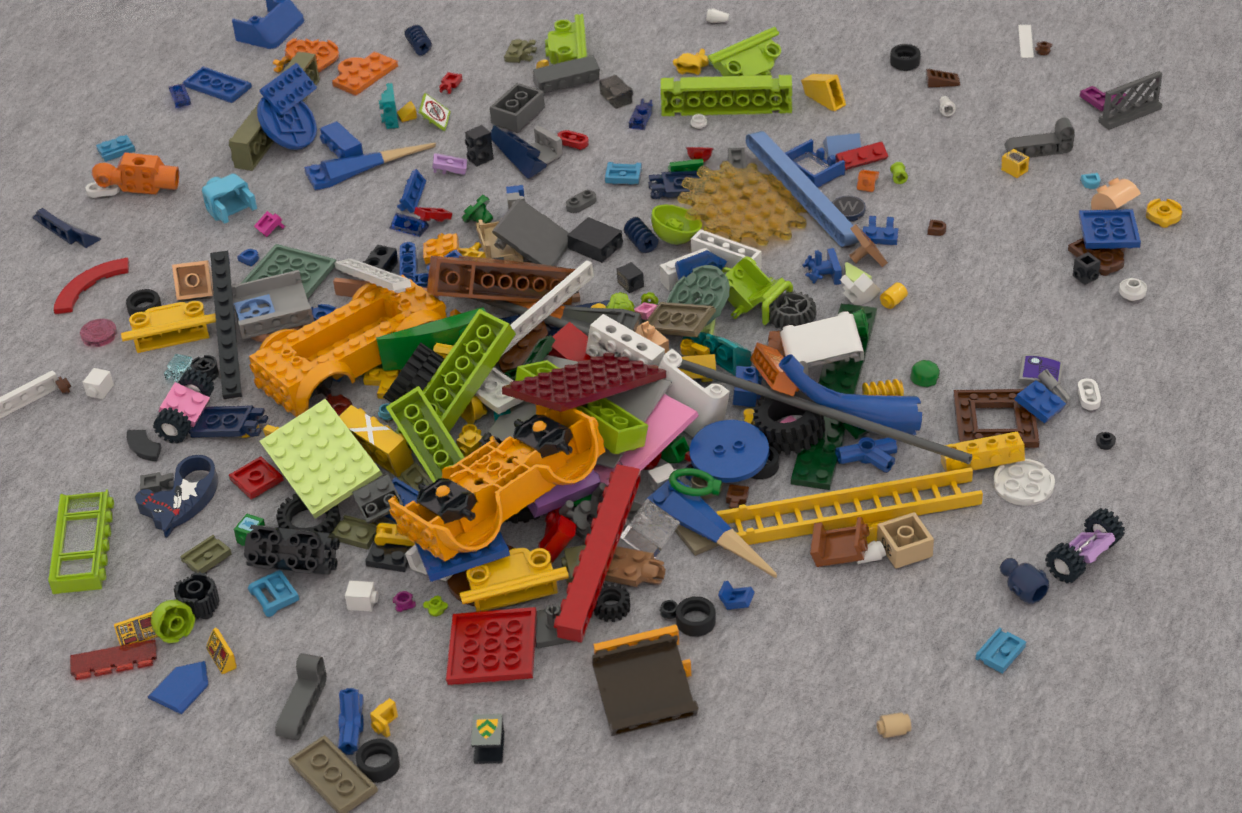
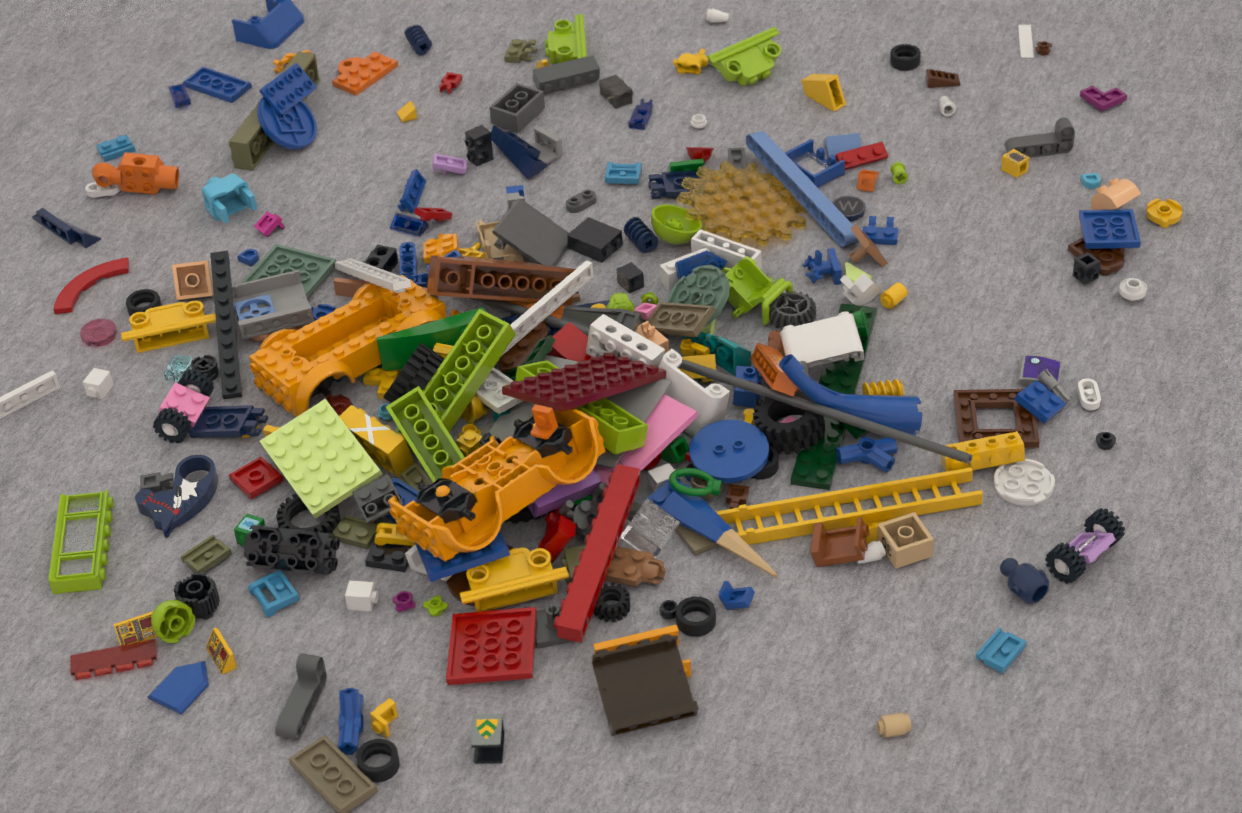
reddish brown plate [55,376,72,394] -> none
black tile [126,430,162,461] -> none
orange plate [285,38,339,72] -> none
blue plate [304,143,436,190] -> none
blue brick [320,121,363,158] -> none
teal plate [378,83,399,129] -> none
piece [418,93,451,131] -> none
green plate [461,194,493,224] -> none
red plate [557,130,589,150] -> none
lime brick [660,75,792,116] -> none
green hair [910,360,940,387] -> none
reddish brown tile [927,219,947,236] -> none
dark grey fence [1098,71,1163,130] -> none
none -> orange bracket [530,404,558,440]

